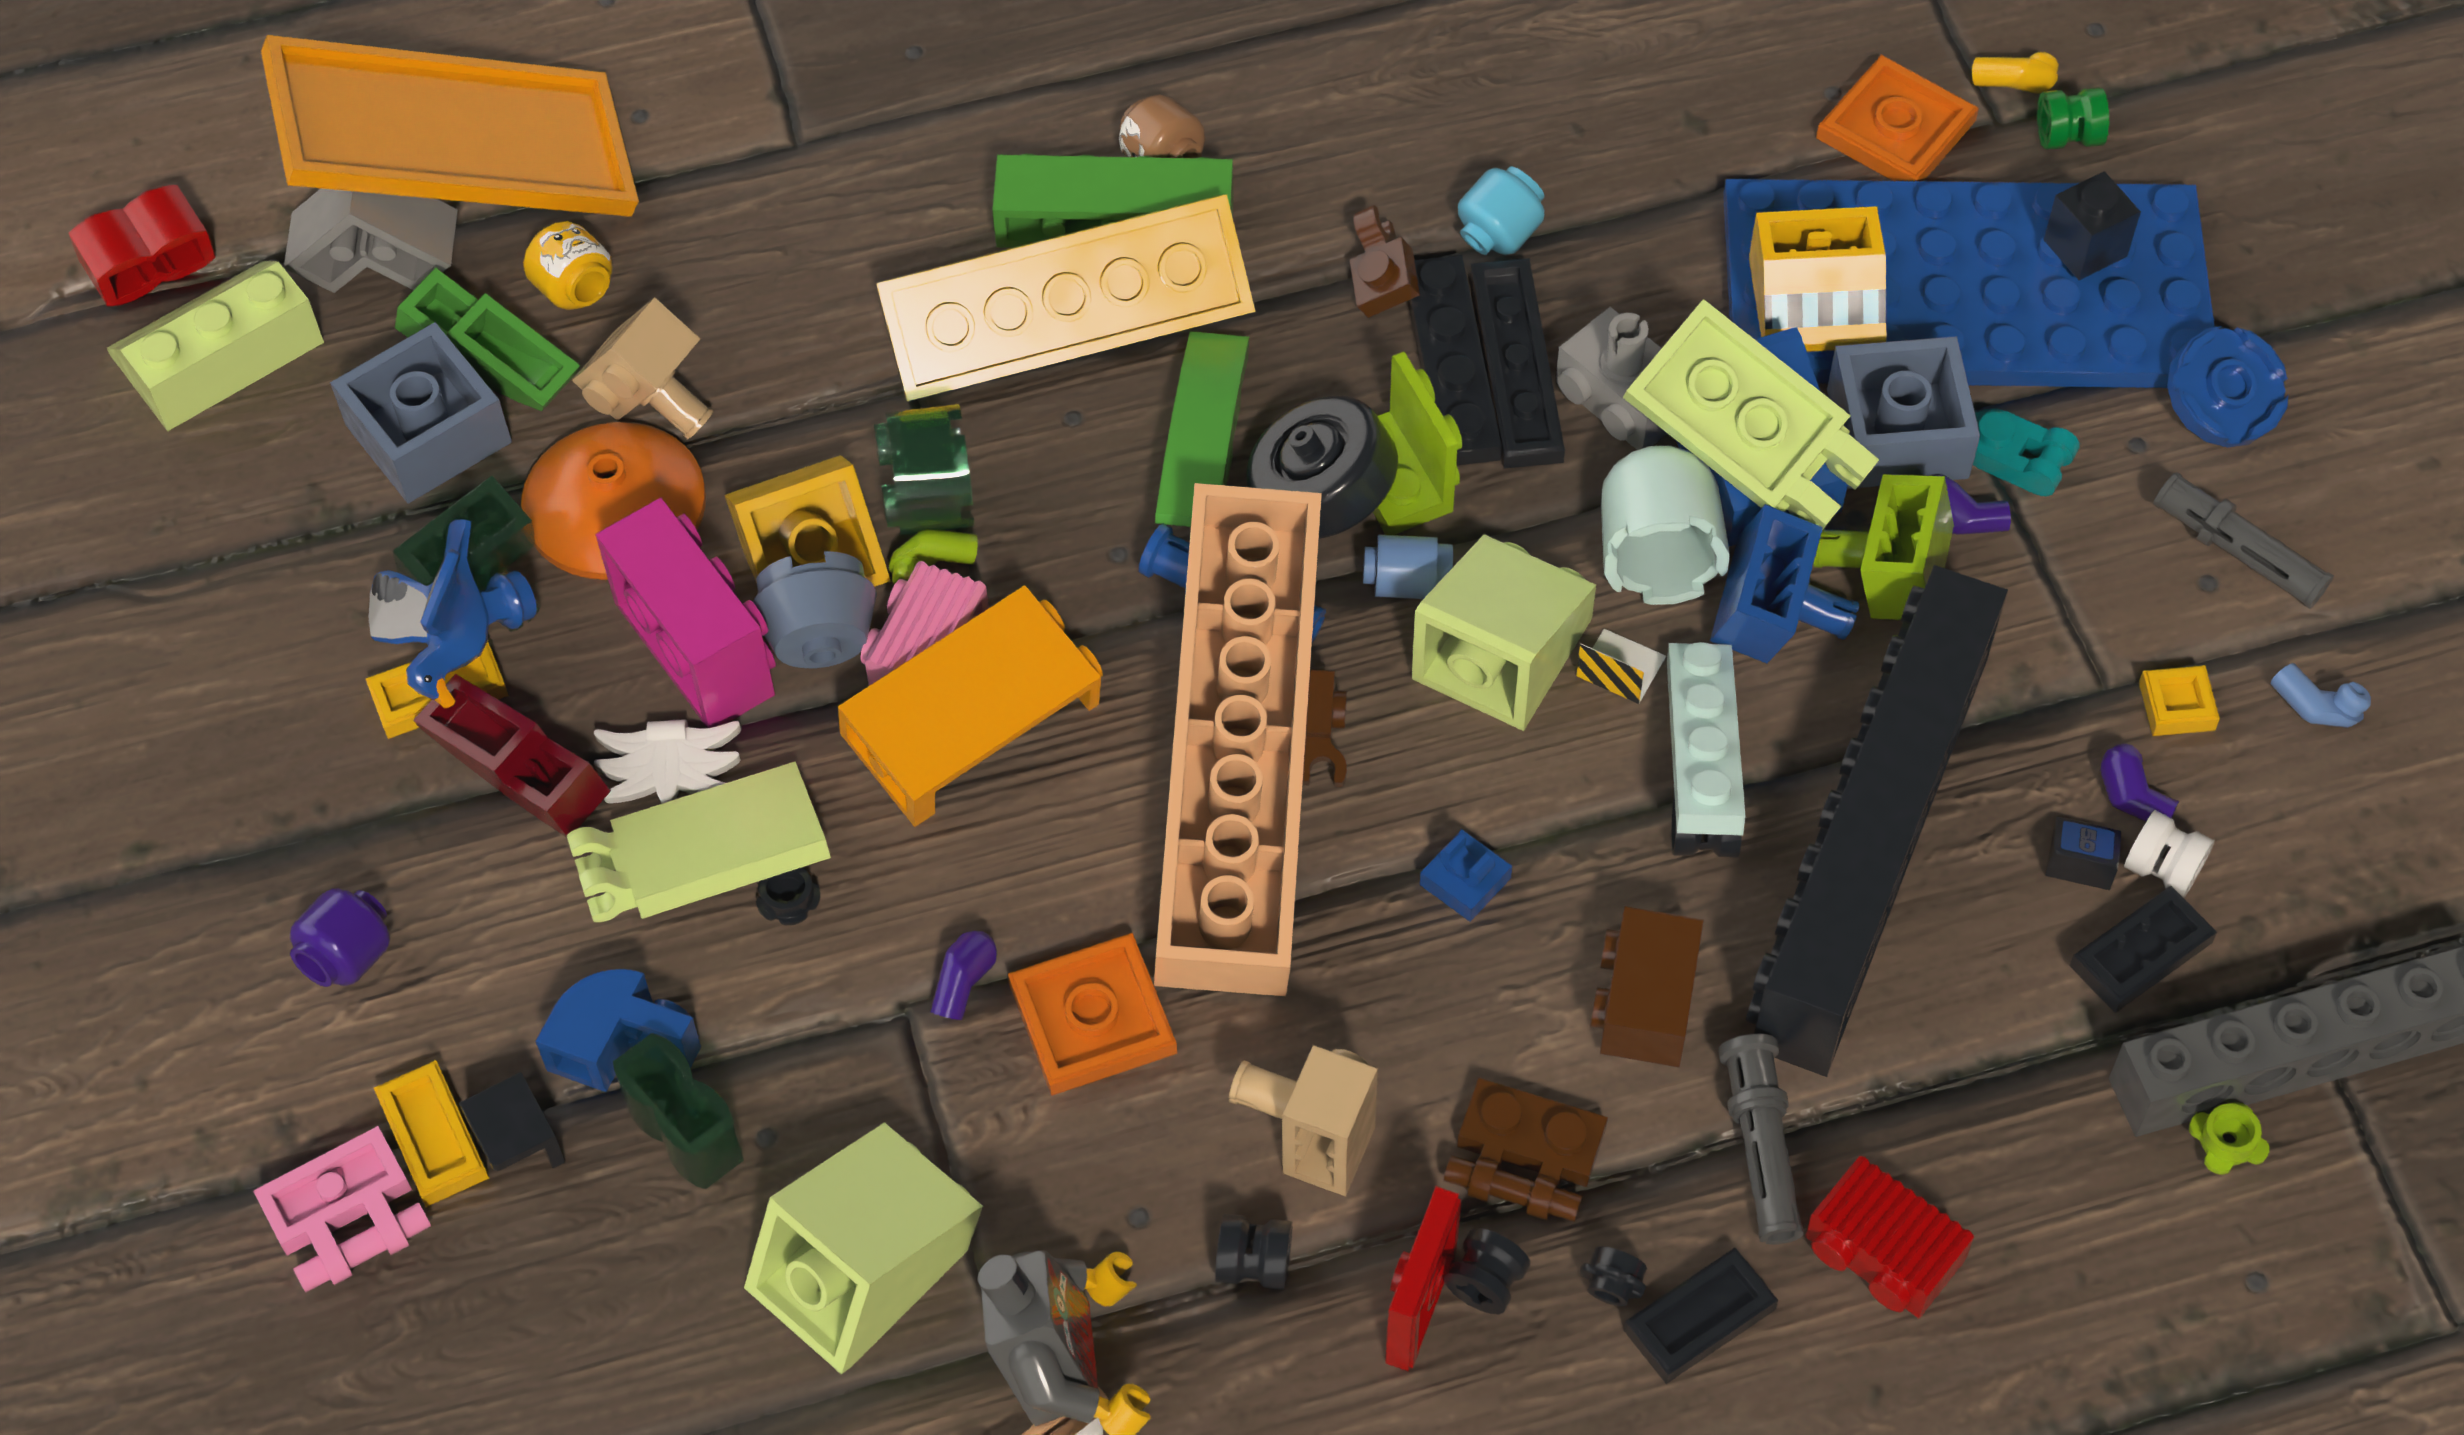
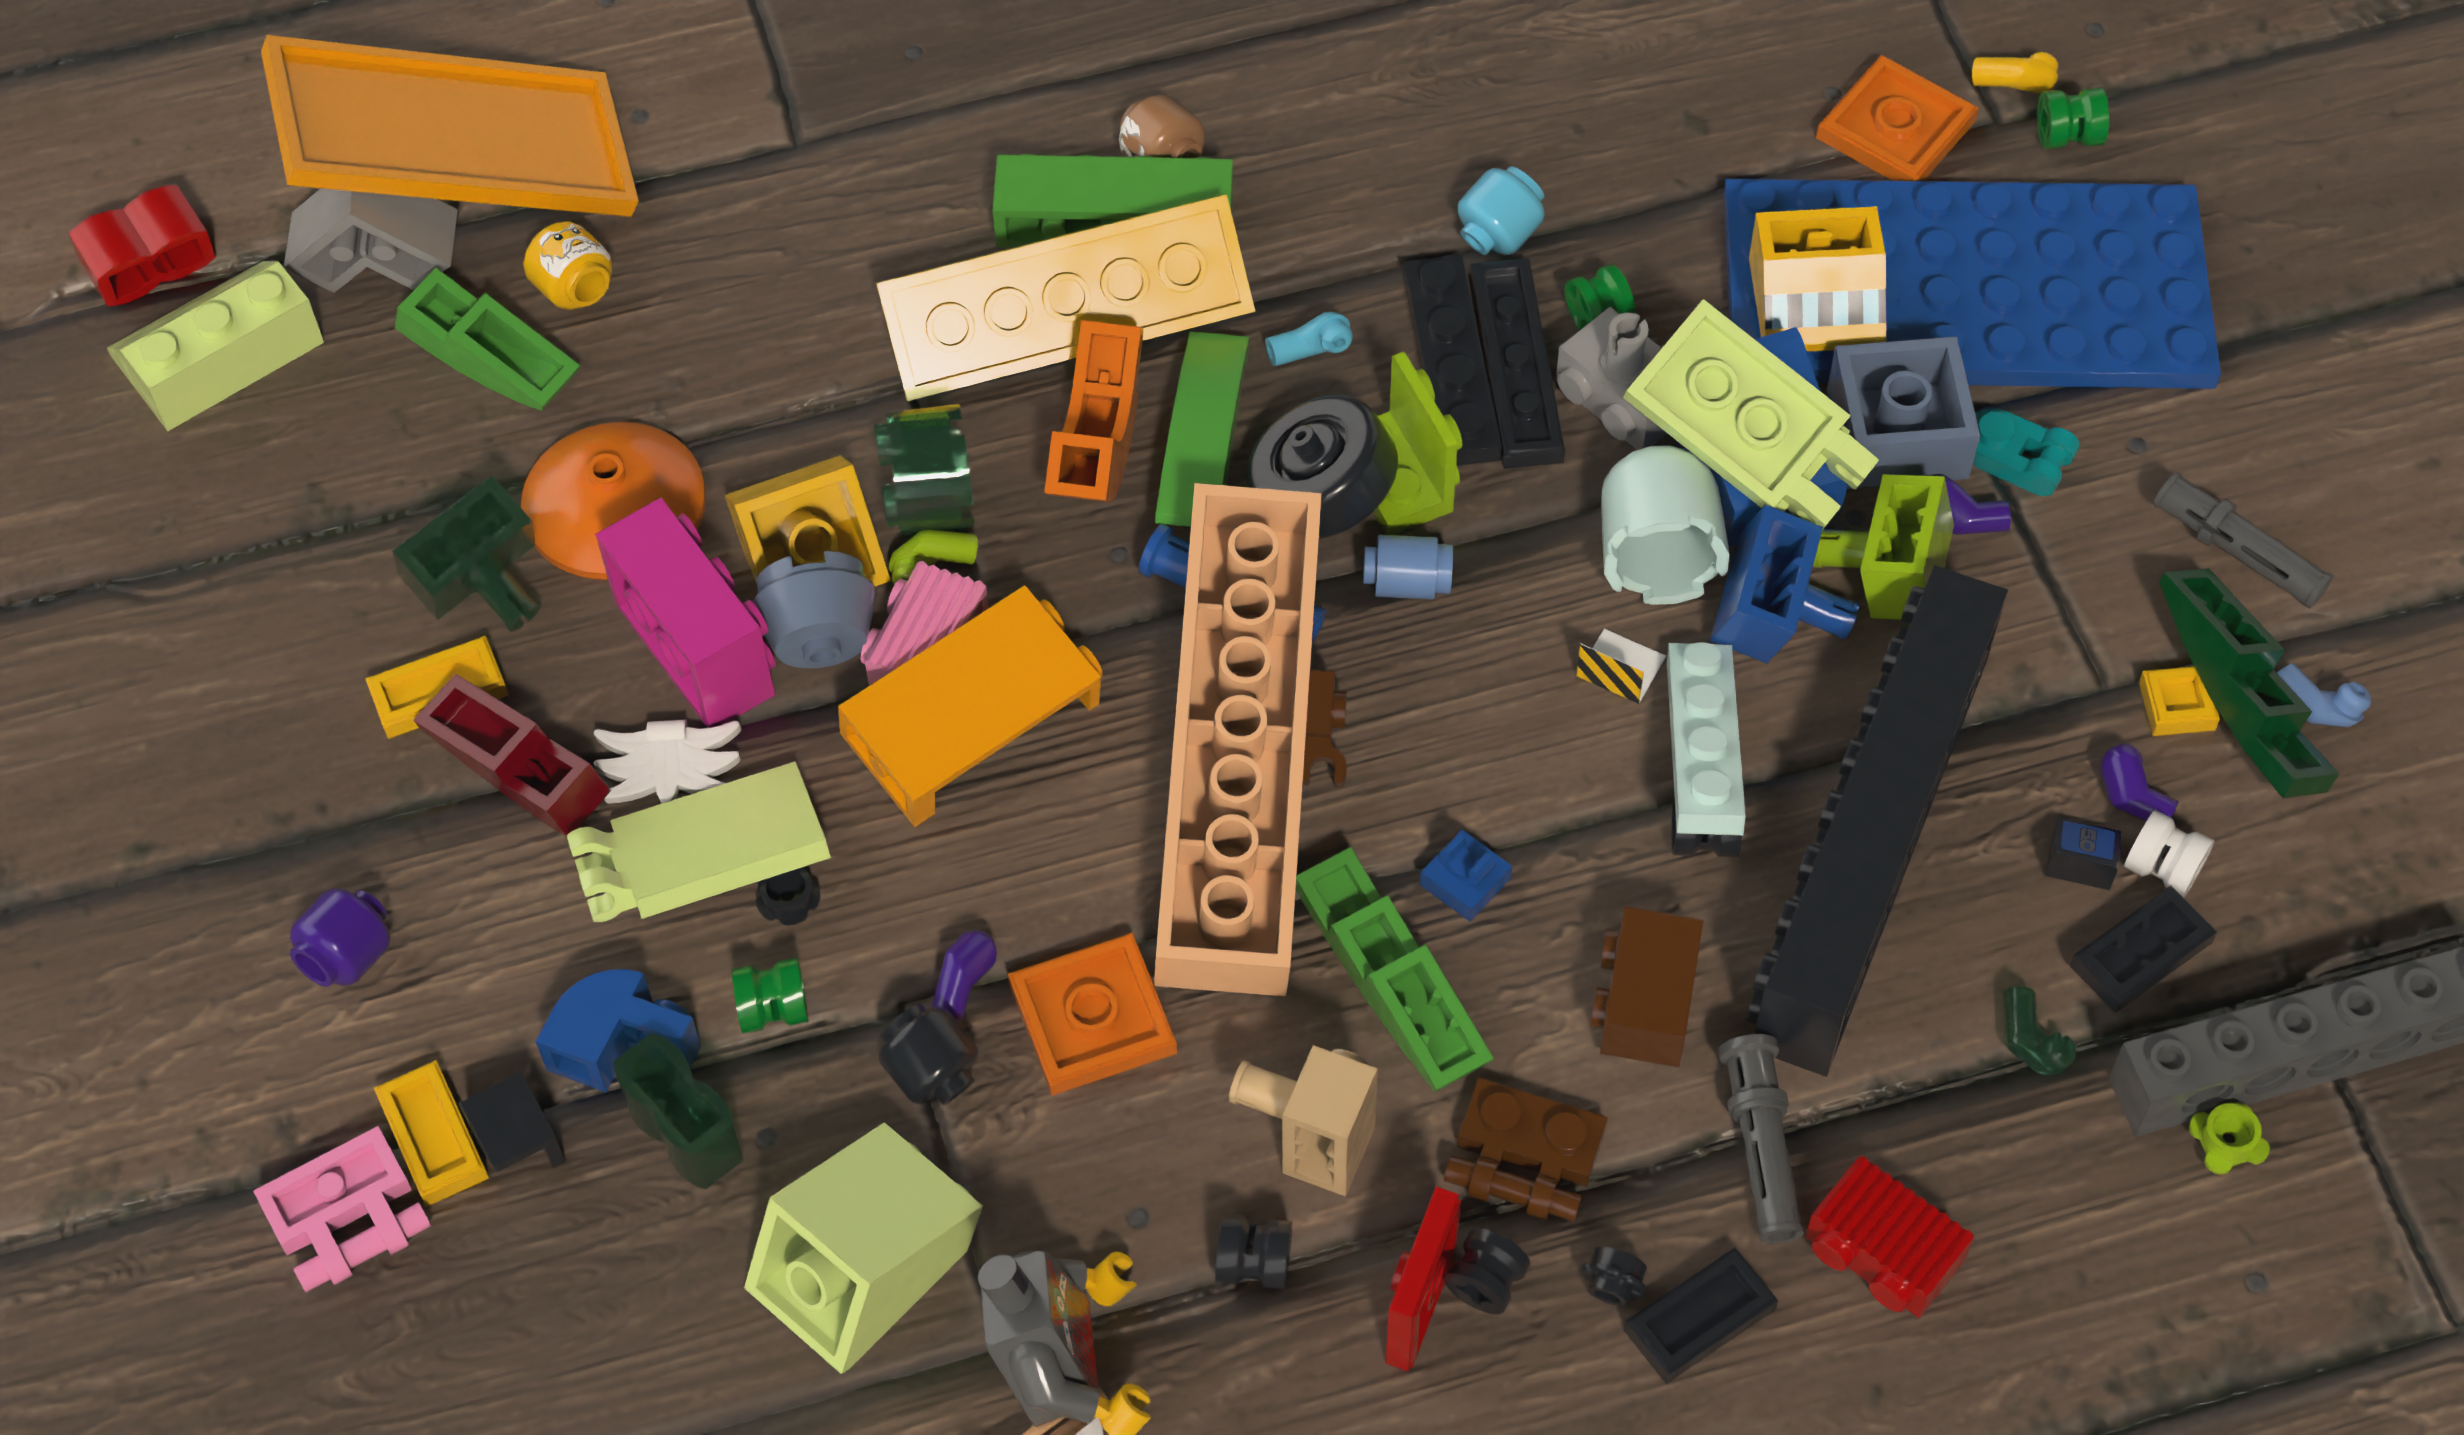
sand blue brick [330,322,512,504] -> none
blue animal [368,519,537,708] -> none
tan brick [572,297,714,440] -> none
reddish brown plate [1350,205,1420,318] -> none
yellowish green slope [1412,534,1596,731] -> none
black brick [2044,171,2141,281] -> none
blue tile [2167,326,2289,448] -> none
none -> green wheel [731,957,809,1034]
none -> black head [879,1003,978,1106]
none -> orange arch [1044,320,1144,503]
none -> medium azure arm [1265,311,1353,367]
none -> bright green slope [1295,847,1494,1093]
none -> green wheel [1564,264,1635,331]
none -> clear green arm [2002,986,2076,1076]
none -> dark green slope [2159,568,2339,798]

